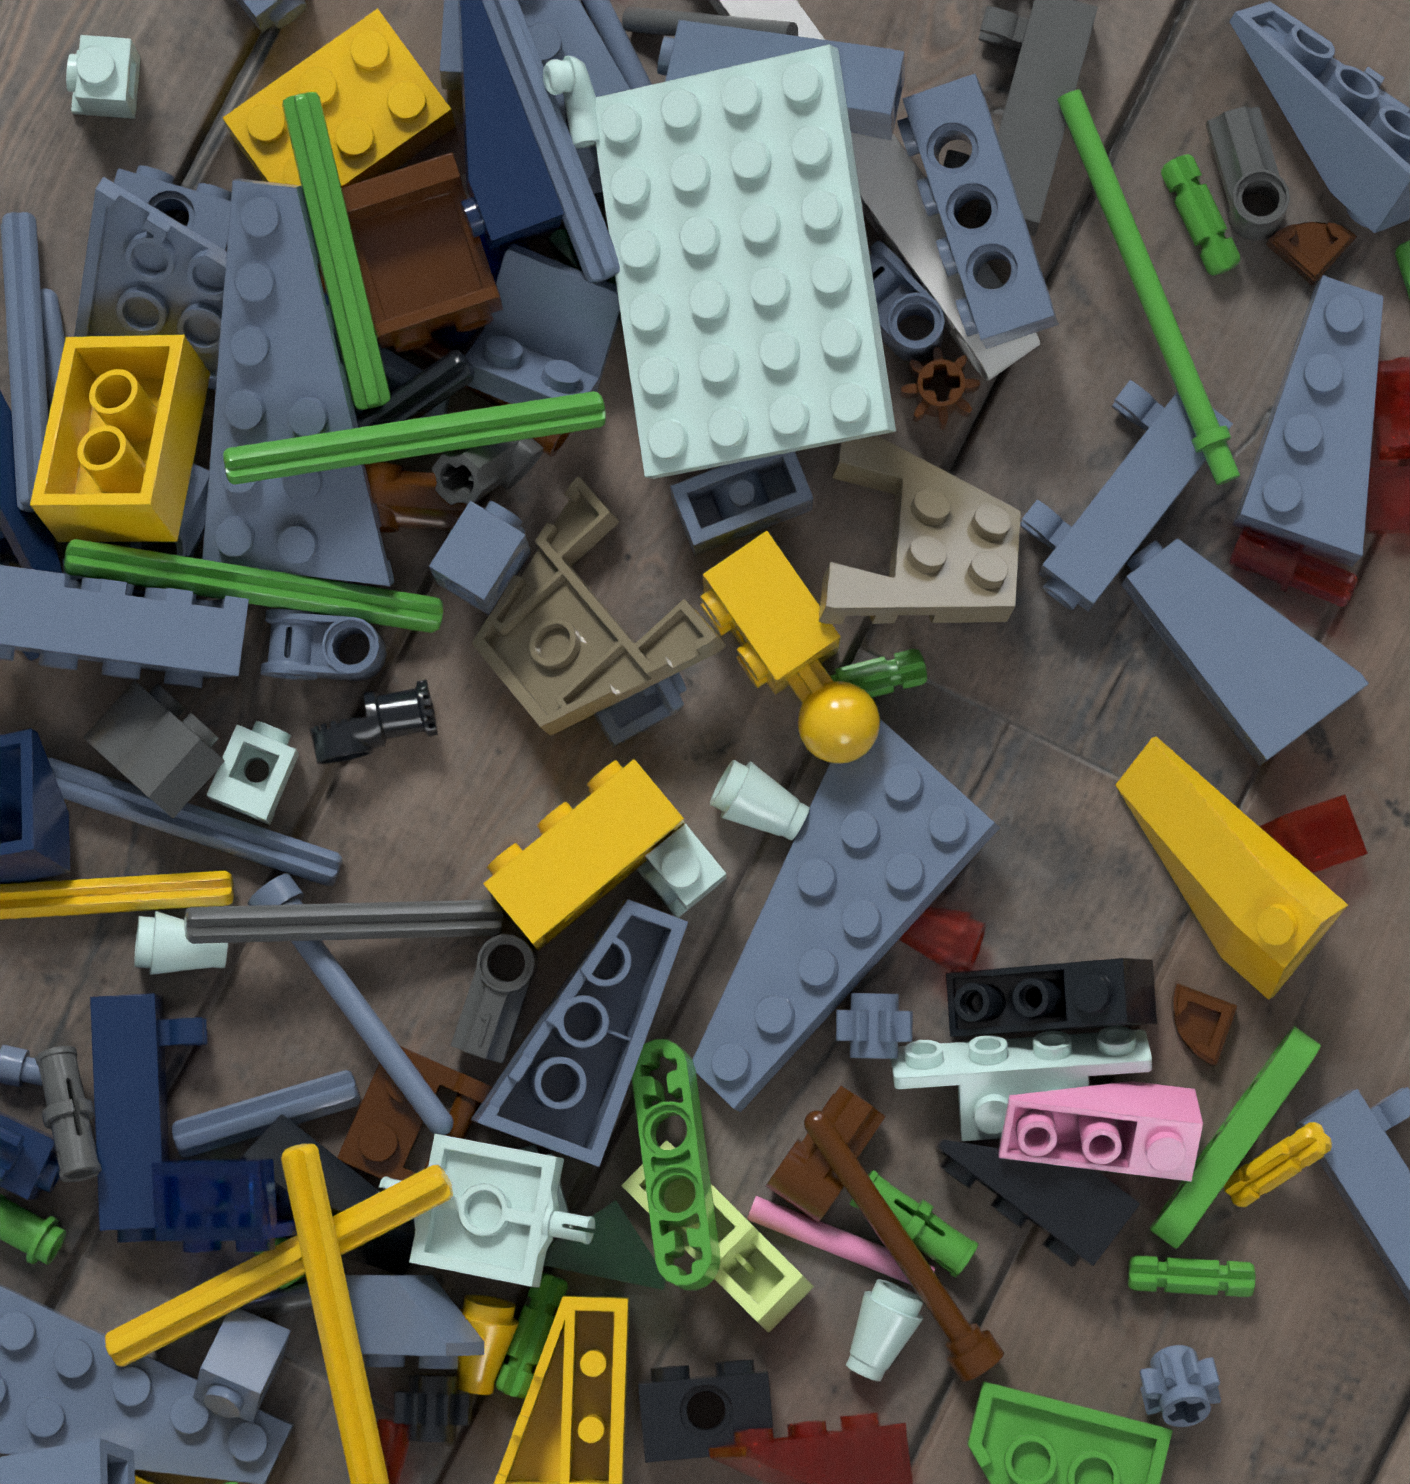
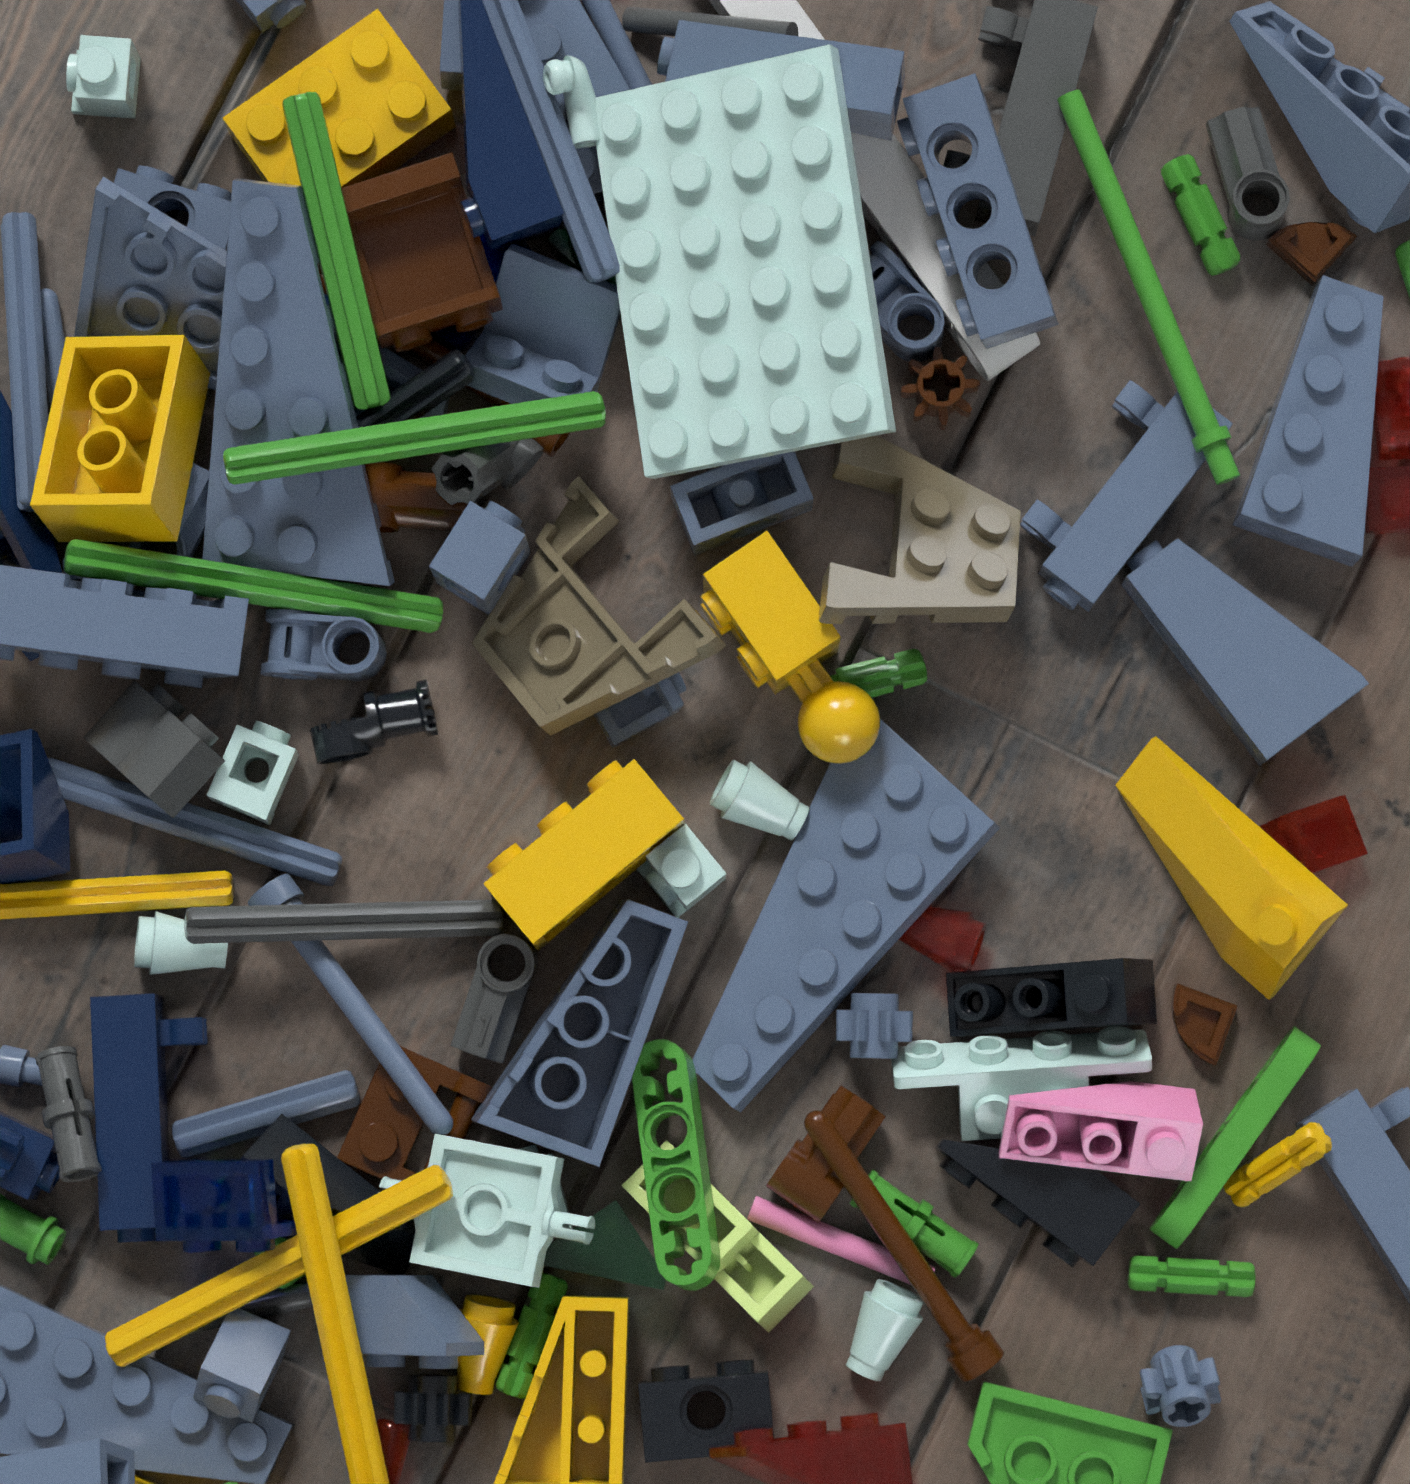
clear red axle [1229,526,1358,607] -> none

